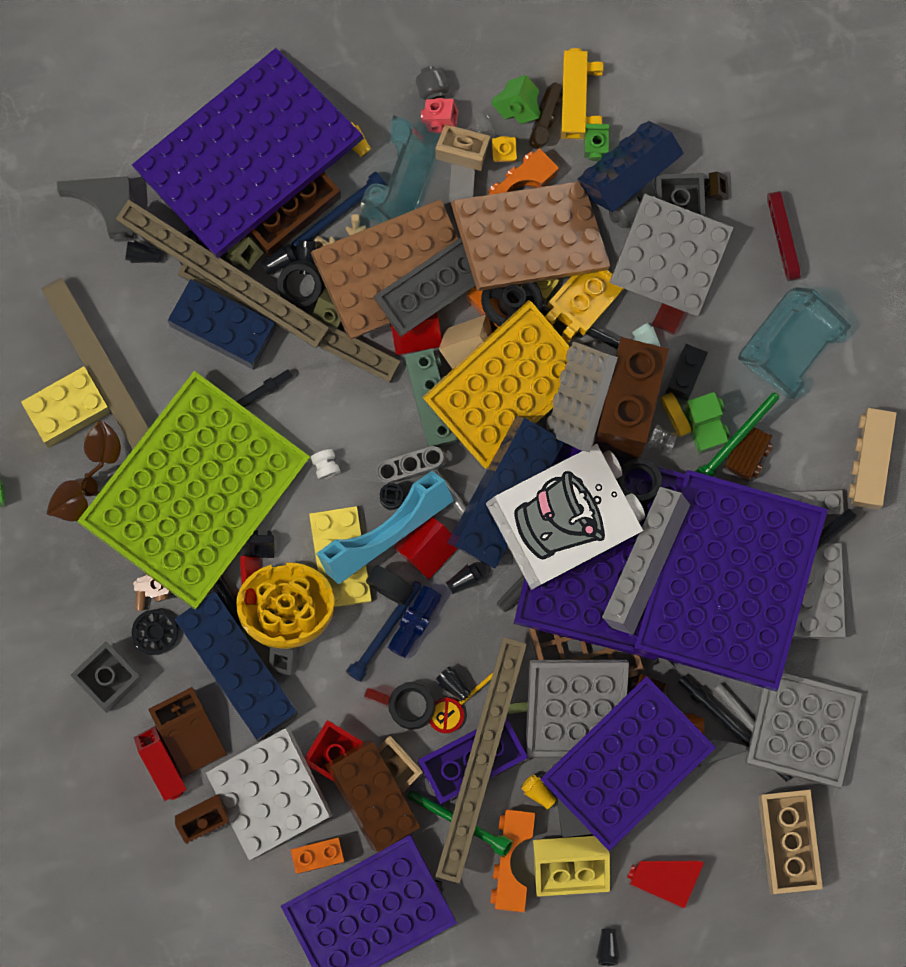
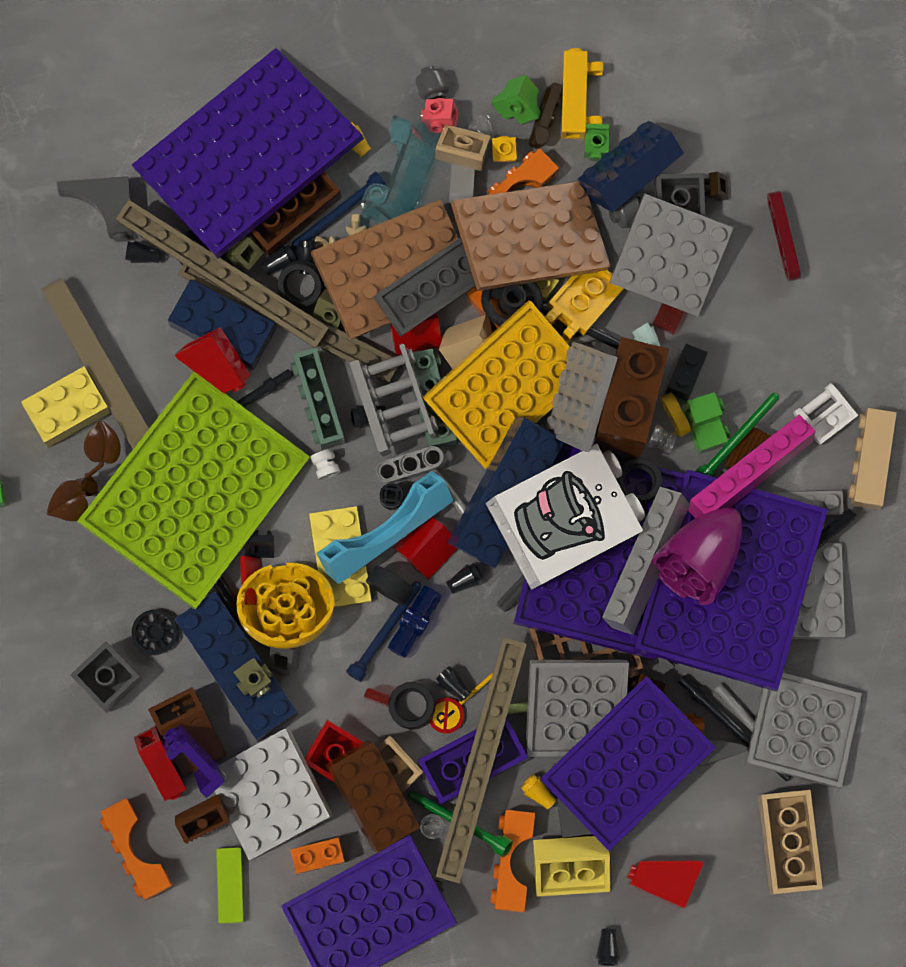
piece [133,574,172,611] -> none
clear light blue windscreen [738,287,851,400] -> none
none -> orange arch [99,798,174,900]
none -> dark purple panel [162,725,225,798]
none -> red slope [175,327,251,394]
none -> lime tile [216,848,244,924]
none -> olive brick [234,658,273,698]
none -> sand green brick [291,348,345,450]
none -> light grey fence [349,344,439,457]
none -> black cone [350,405,386,429]
none -> clear wheel [420,814,445,840]
none -> magenta cylinder [652,507,742,605]
none -> dark pink brick [688,414,816,519]
none -> white plate [793,383,858,445]

